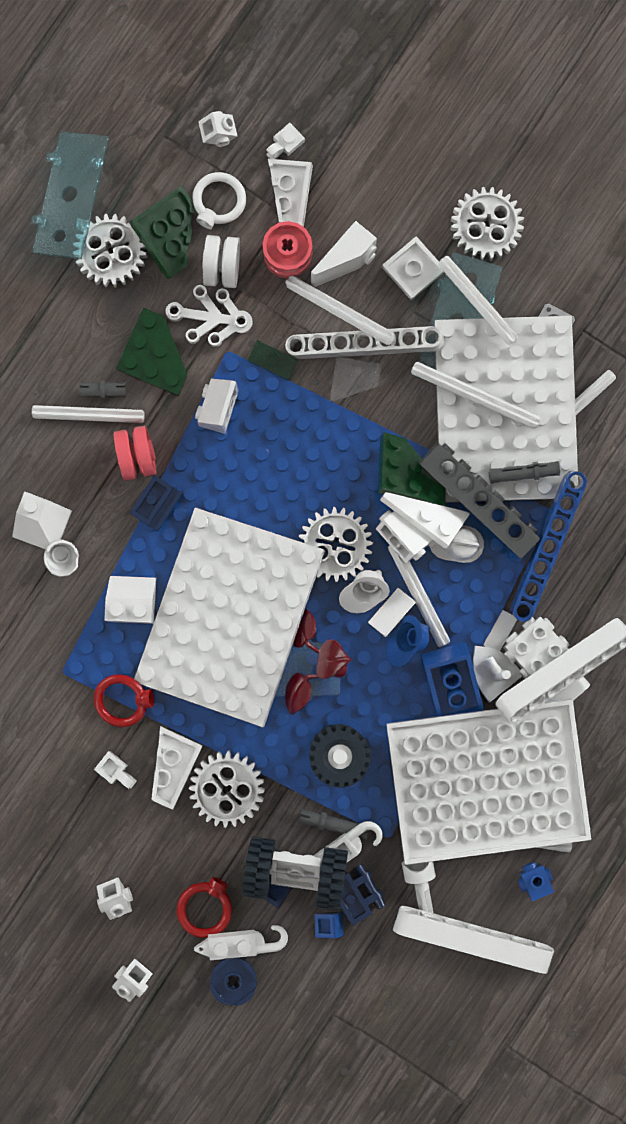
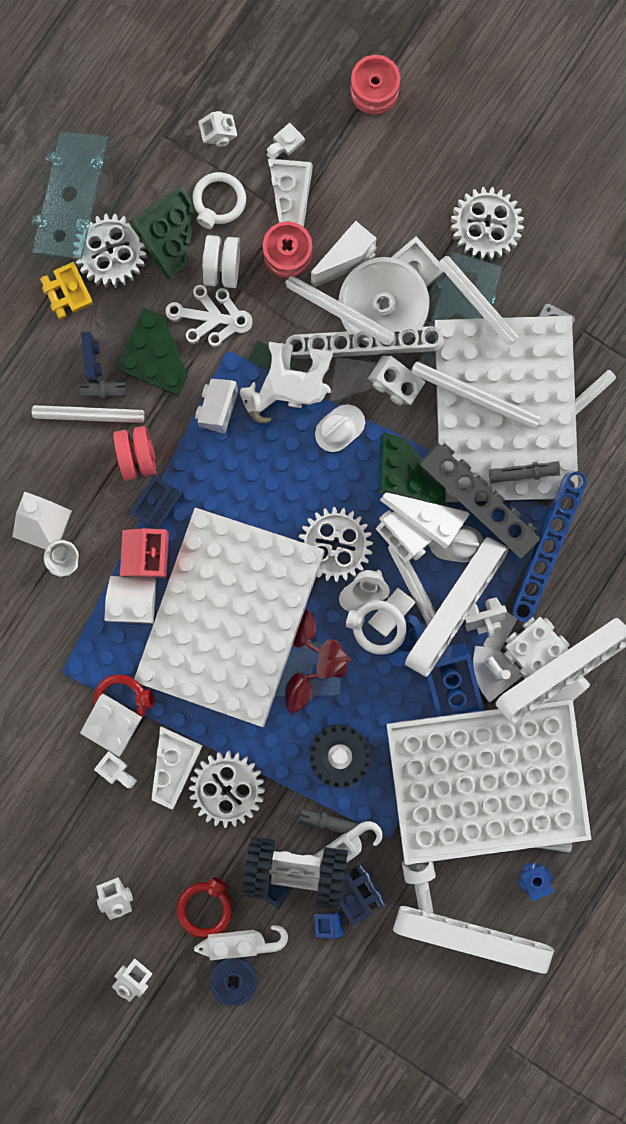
none -> yellow plate [40,262,94,320]
none -> white plate [80,694,142,757]
none -> dark blue plate [81,332,102,383]
none -> coral slope [120,528,169,578]
none -> white animal [240,342,333,423]
none -> white piece [315,404,365,452]
none -> white dish [339,257,430,347]
none -> white piece [346,600,407,655]
none -> coral wheel [350,55,401,115]
none -> white brick [368,356,425,406]
none -> white beam [405,537,509,677]
none -> white hips [465,597,507,638]

